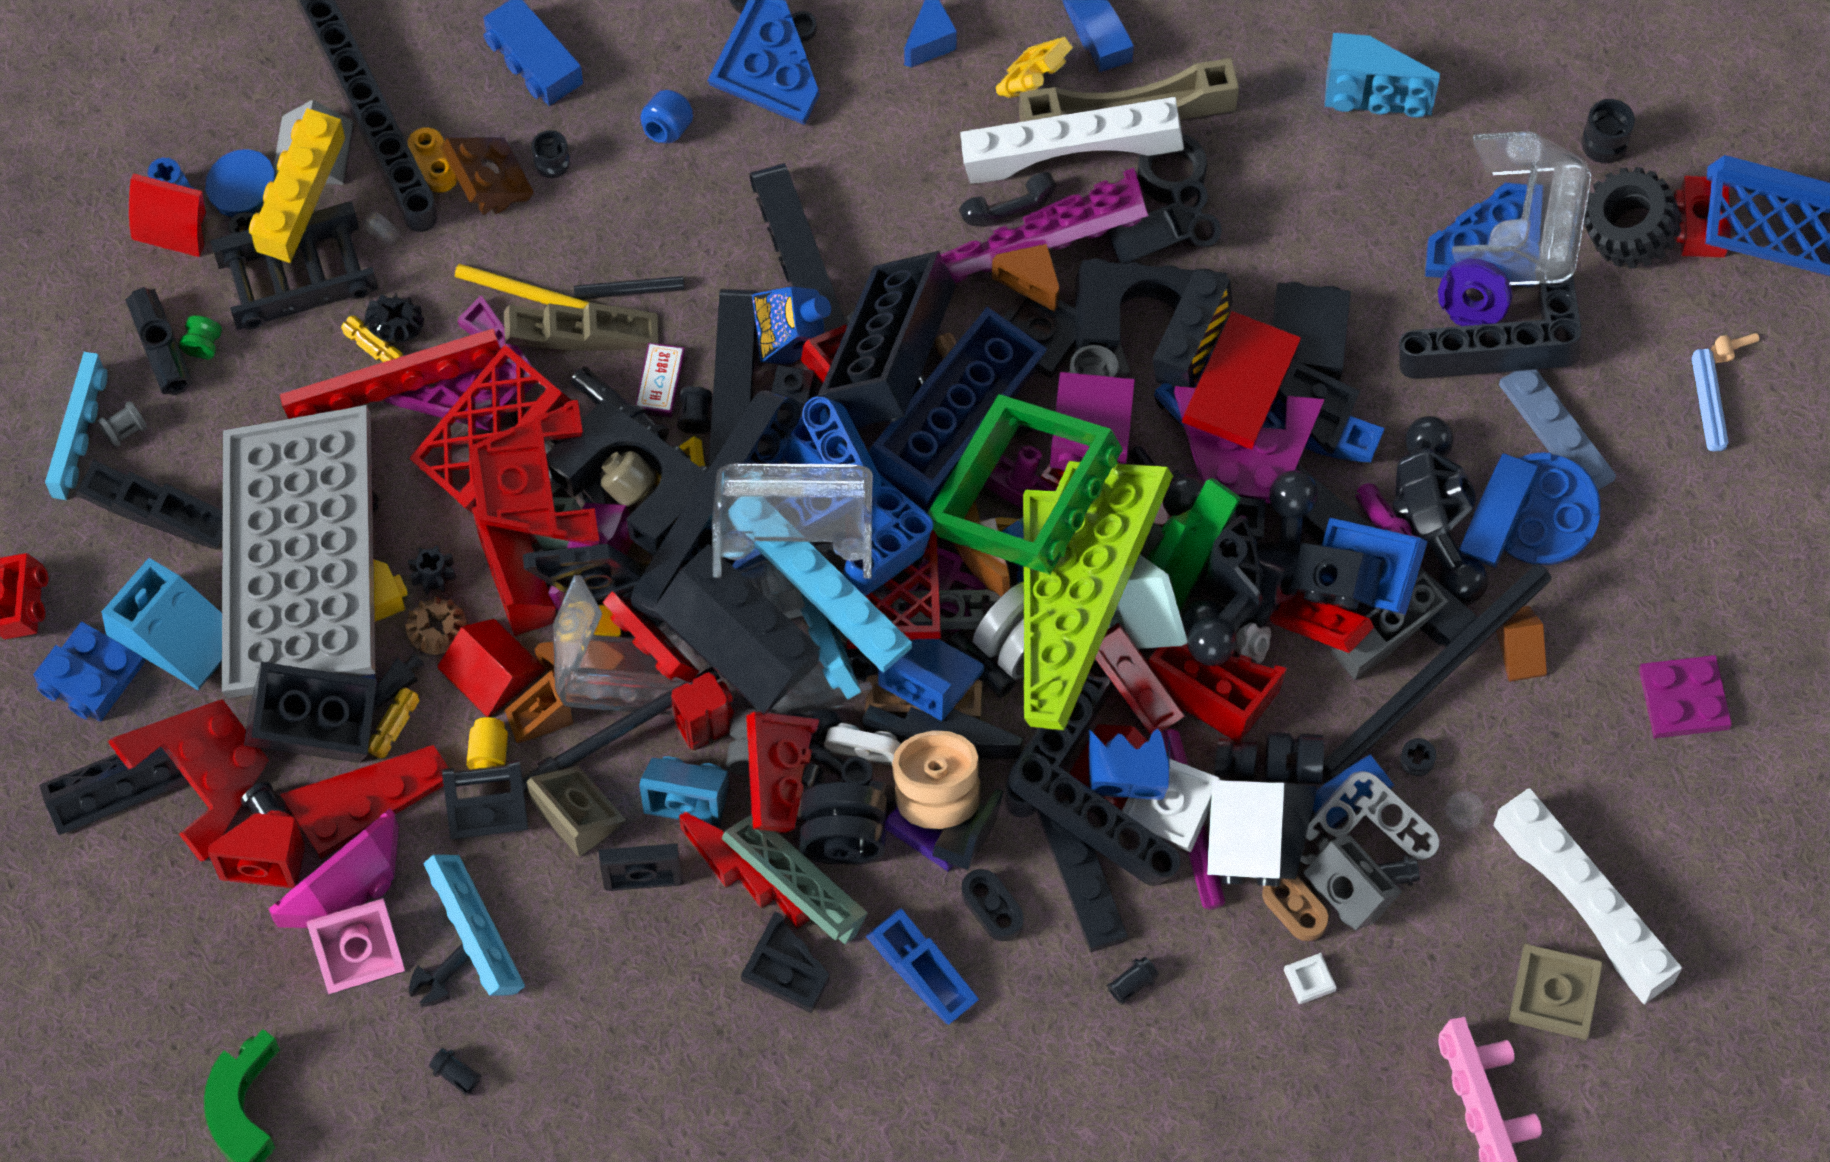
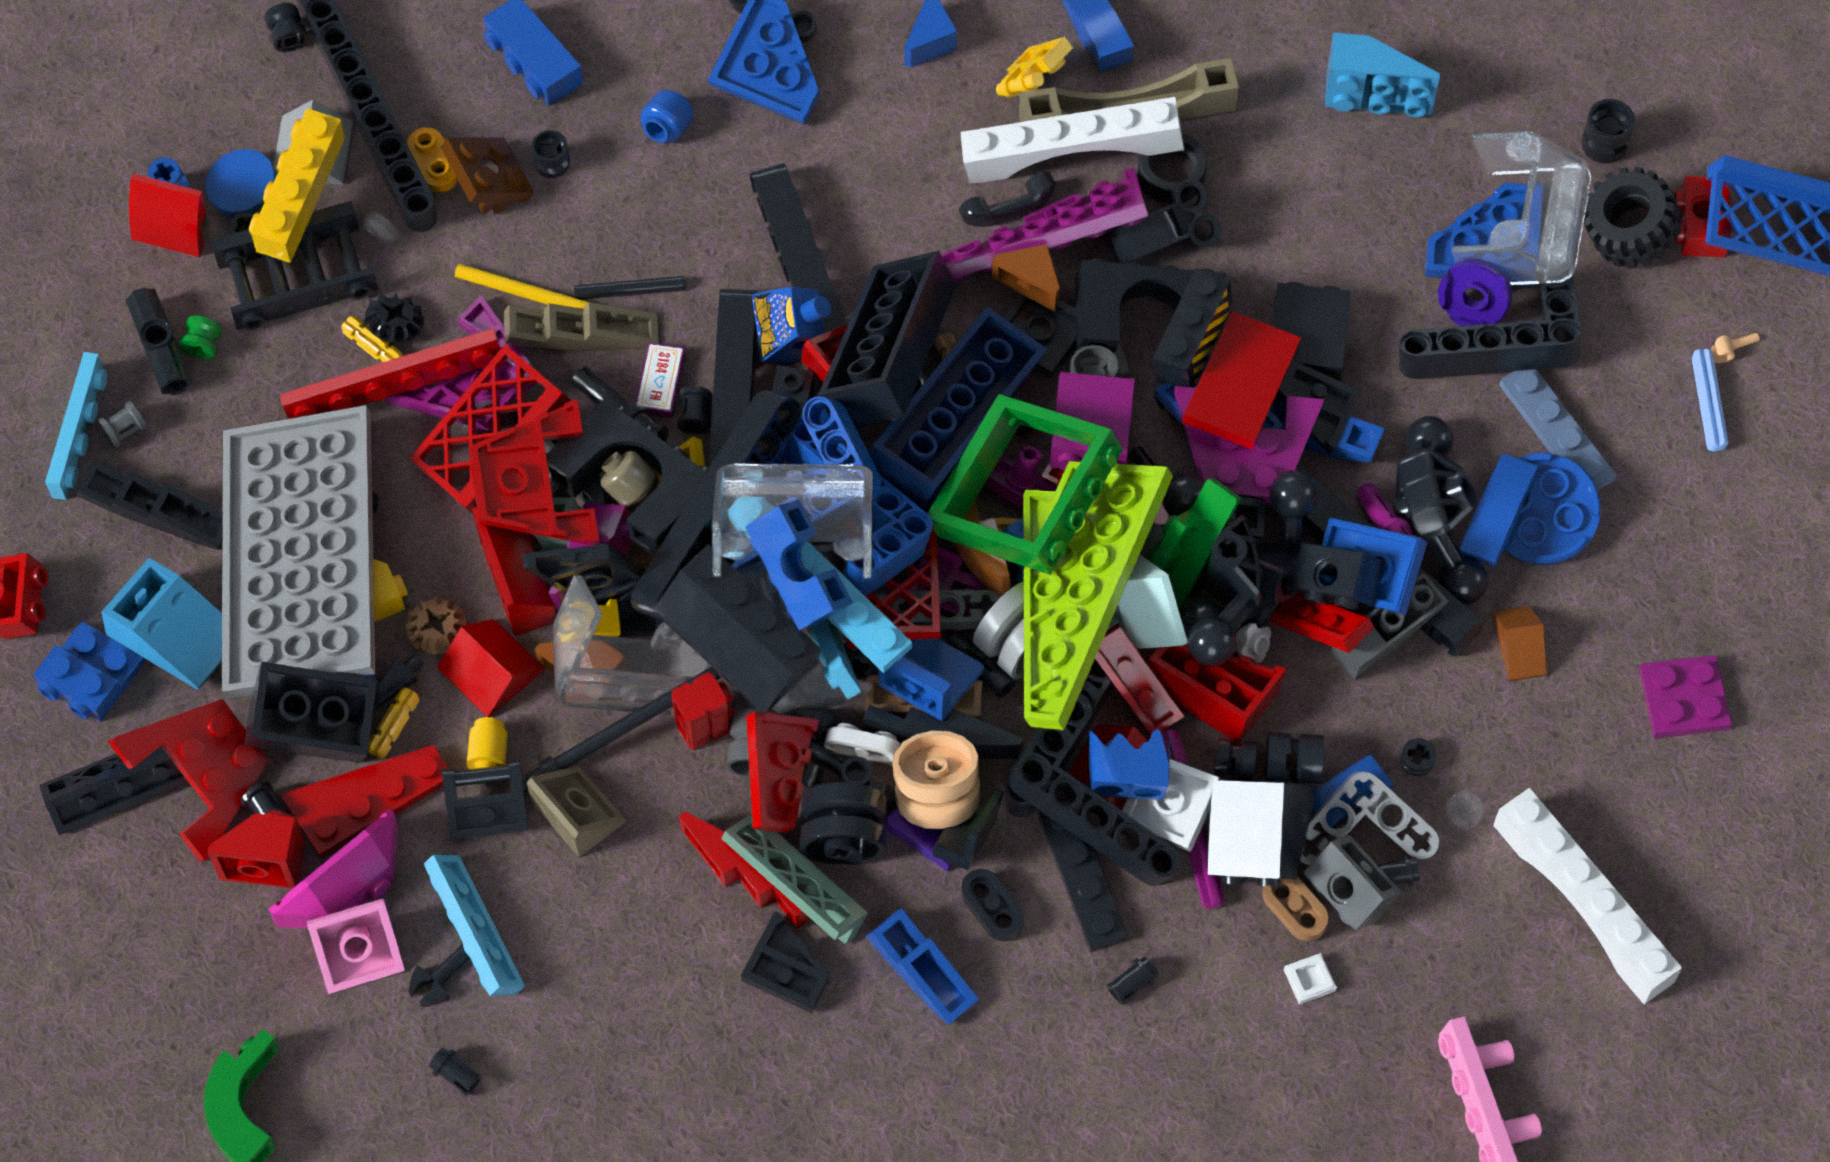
black gear [408,545,456,594] -> none
dark orange slope [505,670,573,743] -> none
black plate [598,843,683,891] -> none
red plate [602,591,700,683] -> none
dark azure slope [639,756,729,827] -> none
black axle [1323,564,1552,778] -> none
dark tan plate [1508,944,1602,1040] -> none
none -> black wheel [264,3,308,53]
none -> arch [745,500,853,631]

